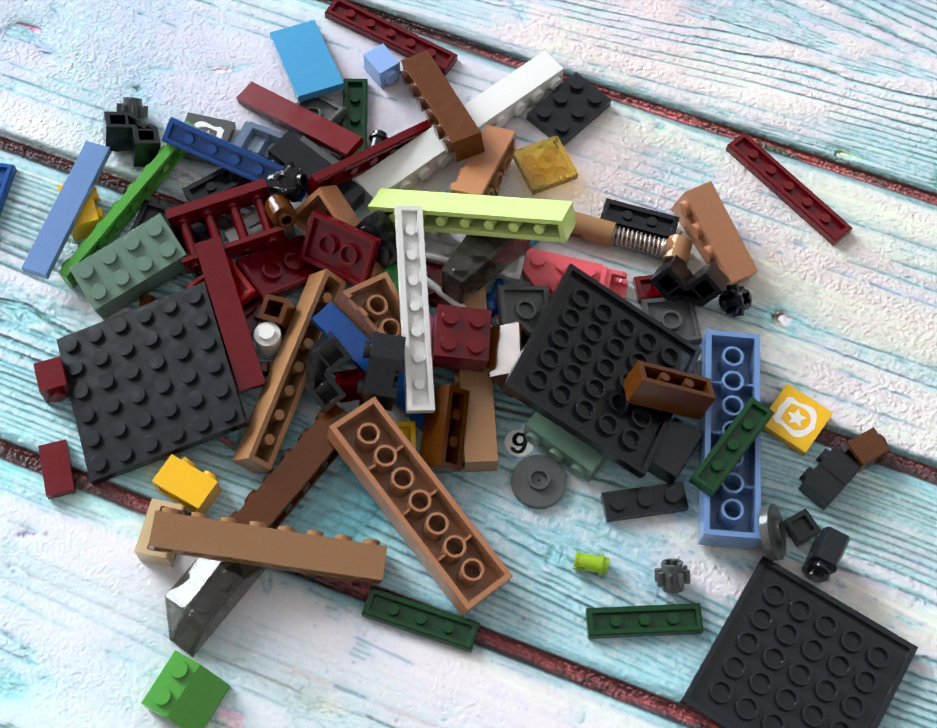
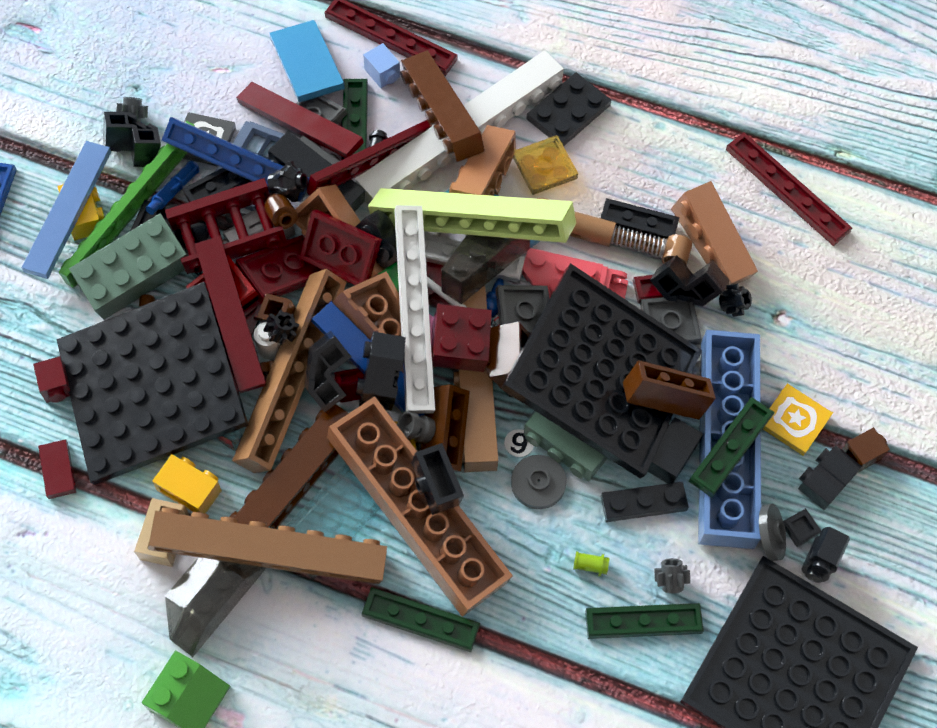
none -> blue piece [146,161,200,215]
none -> black gear [263,310,299,346]
none -> dark grey wheel [397,411,436,444]
none -> black brick [411,443,464,515]

